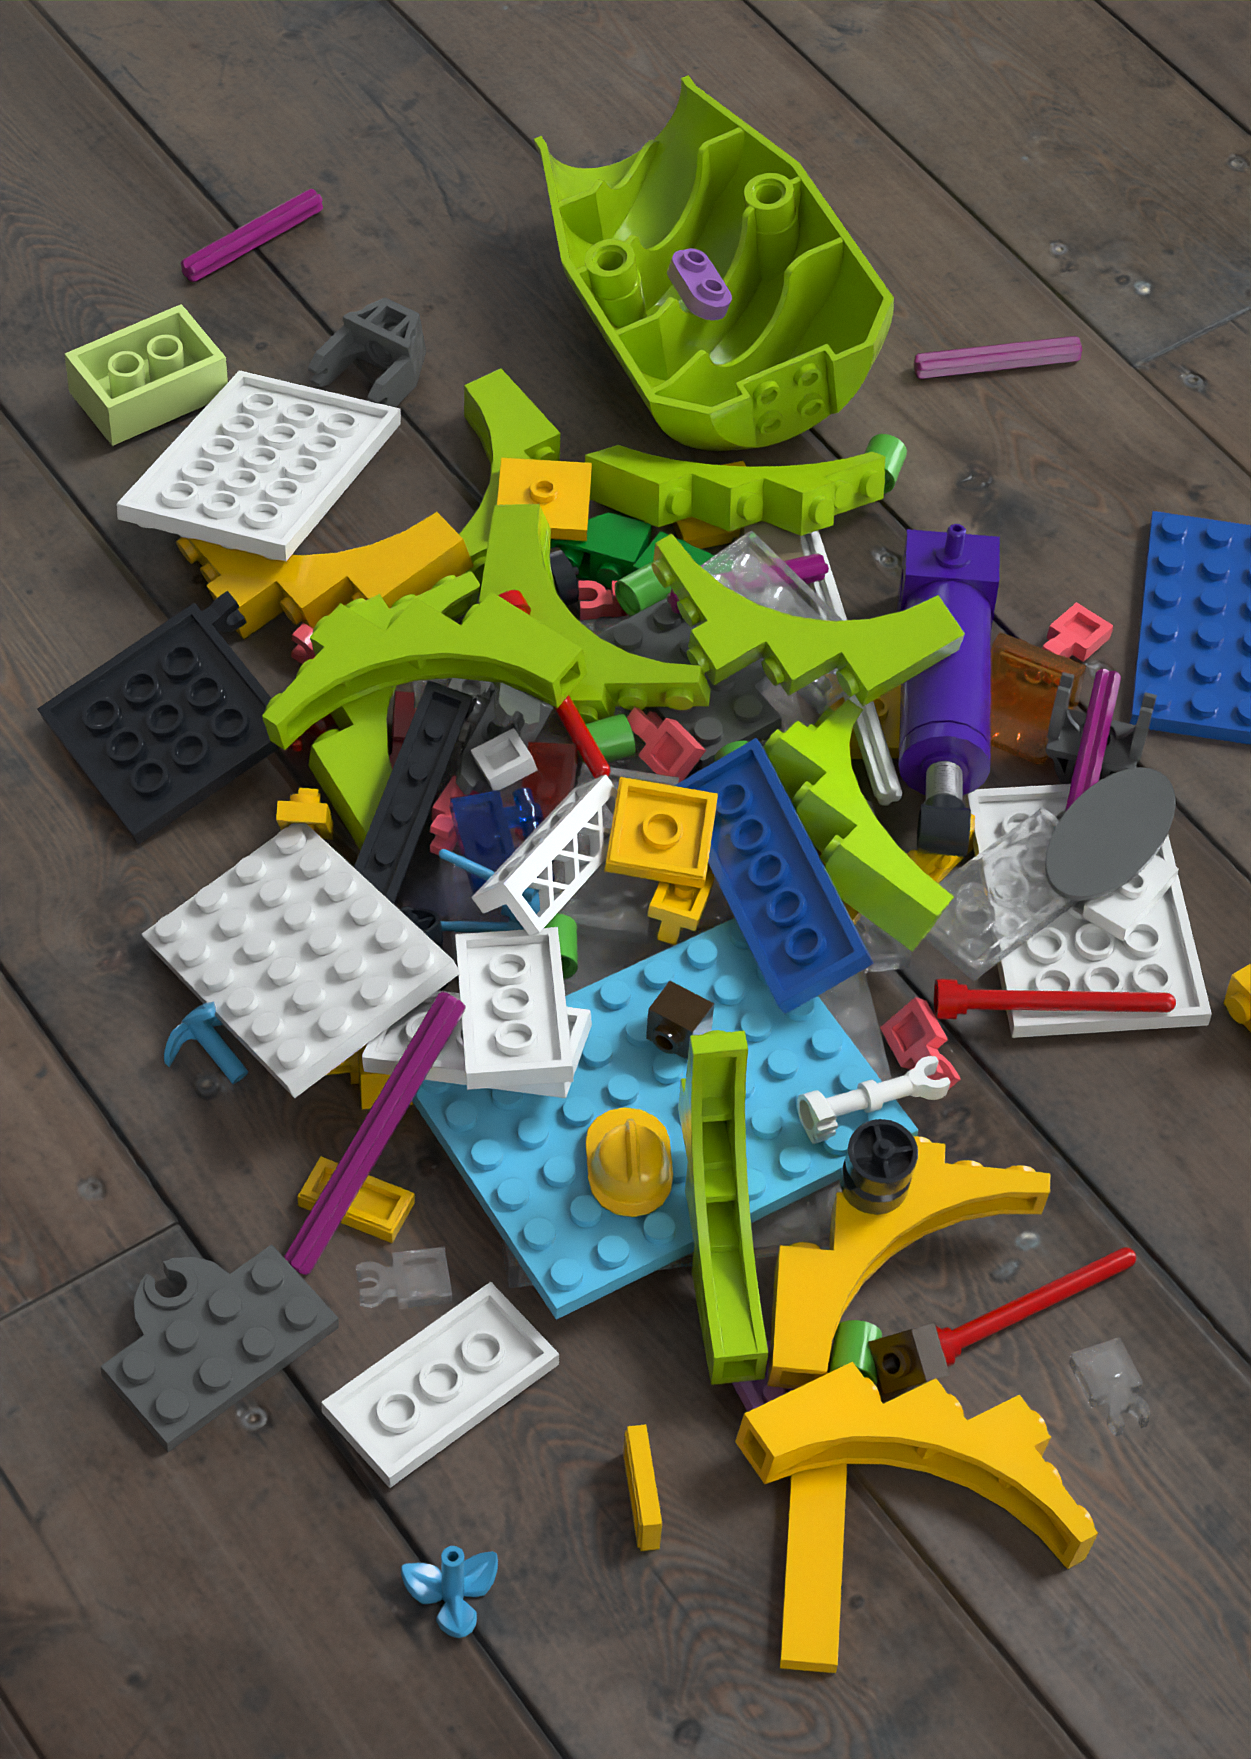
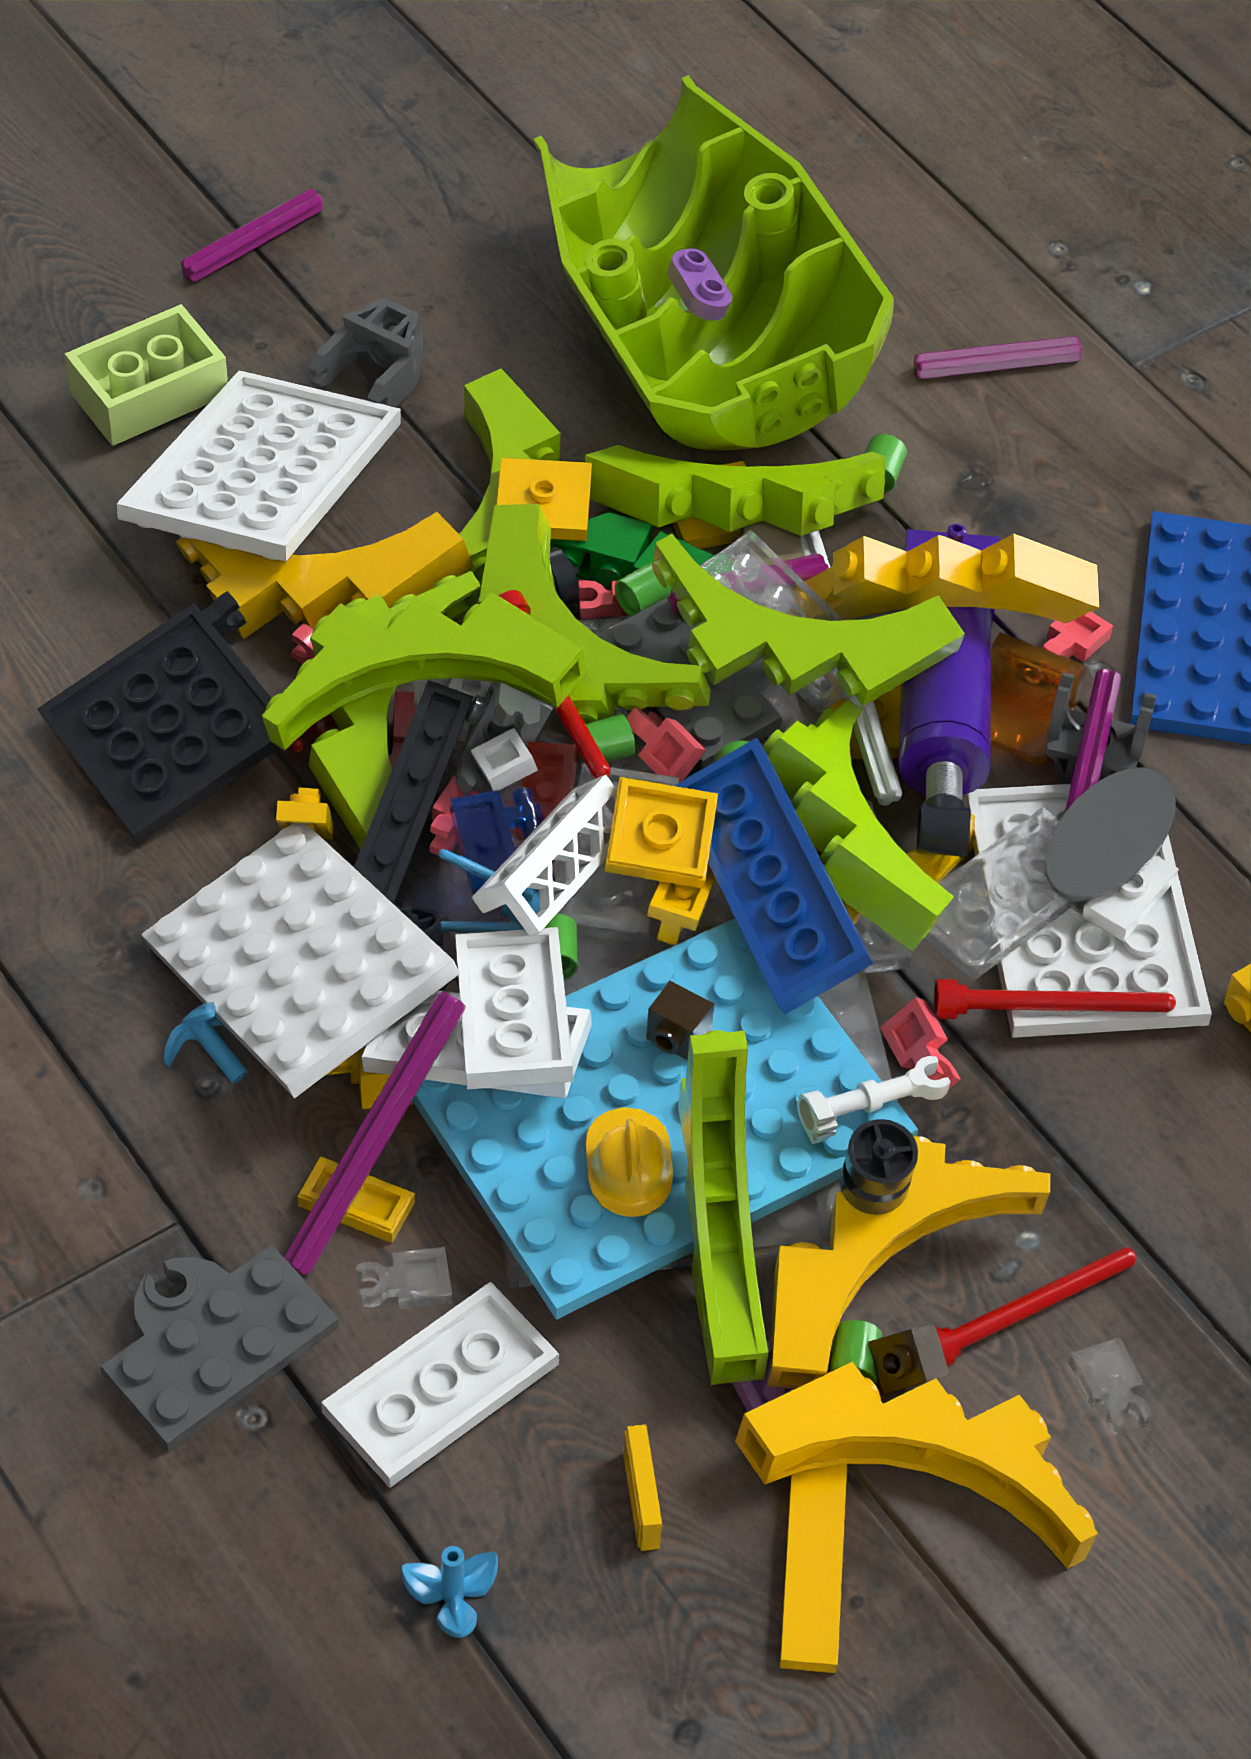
none -> yellow arch [786,534,1099,624]

